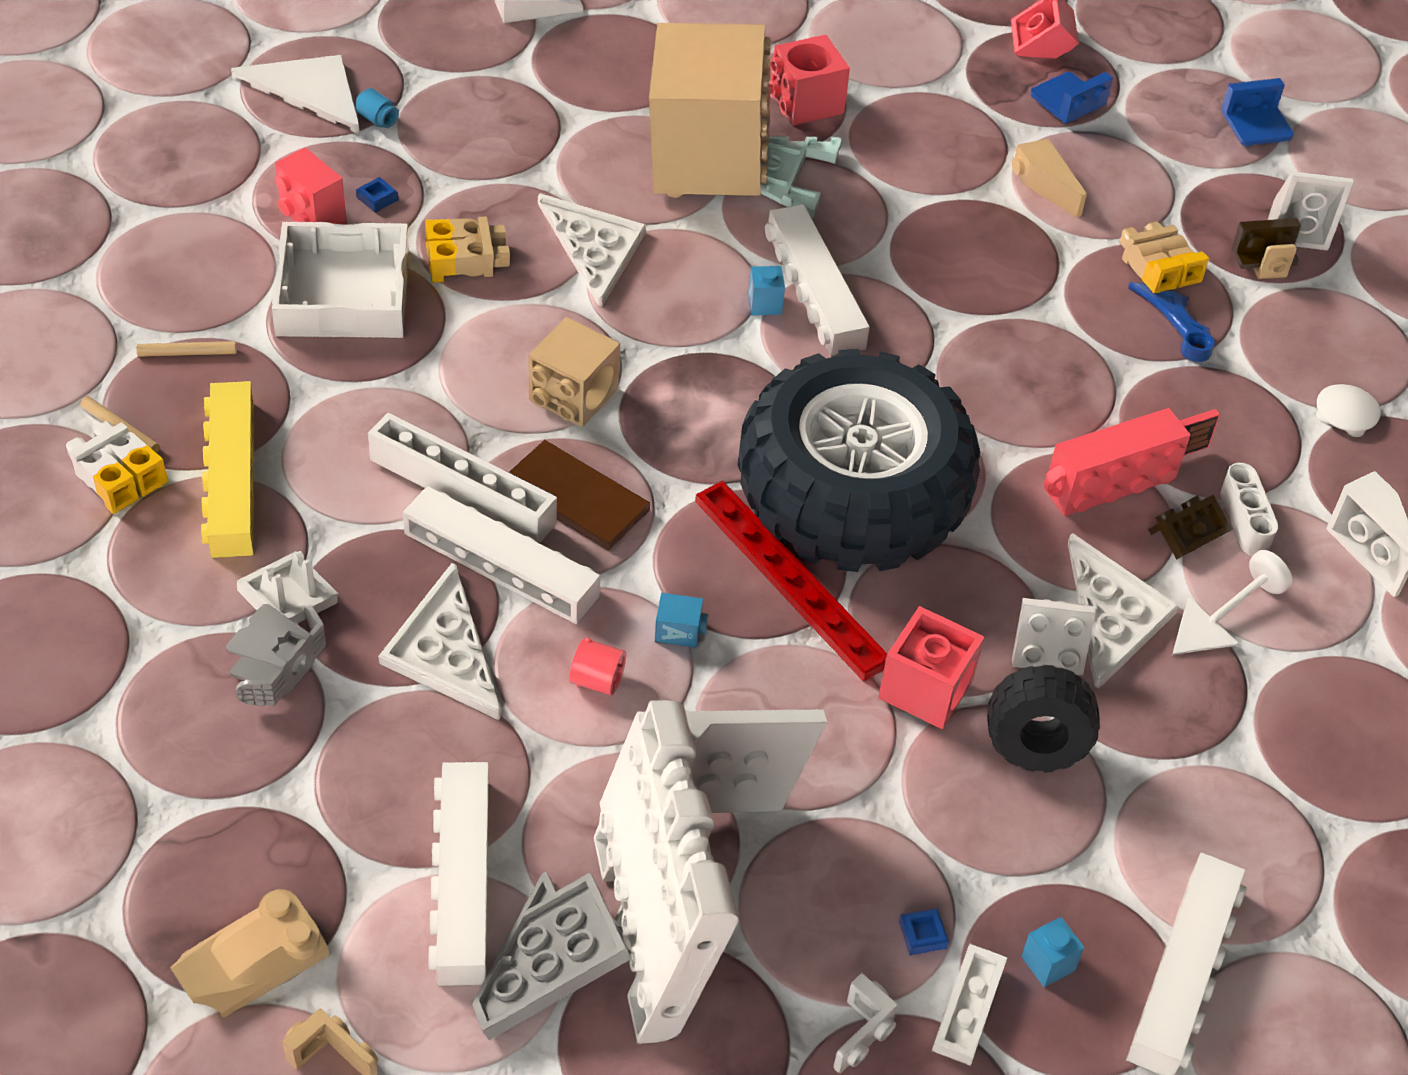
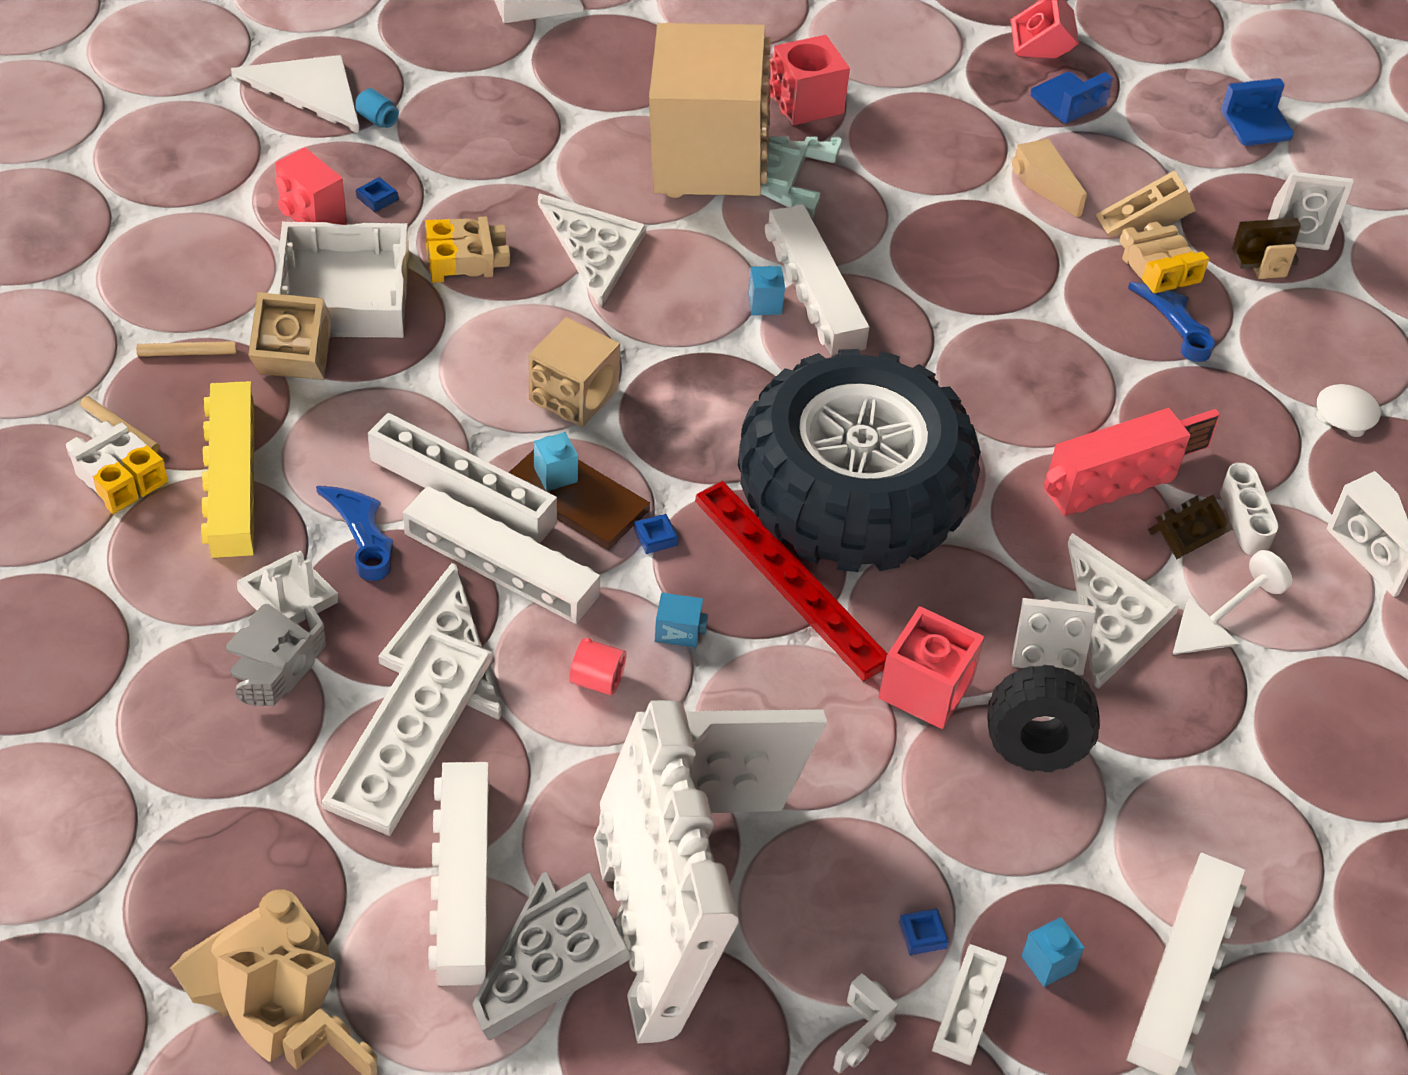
none -> tan brick [218,946,336,1062]
none -> tan brick [248,292,332,380]
none -> blue piece [316,485,393,581]
none -> white tile [321,627,493,836]
none -> medium azure brick [534,432,578,491]
none -> blue tile [634,514,678,554]
none -> tan slope [1095,170,1196,237]

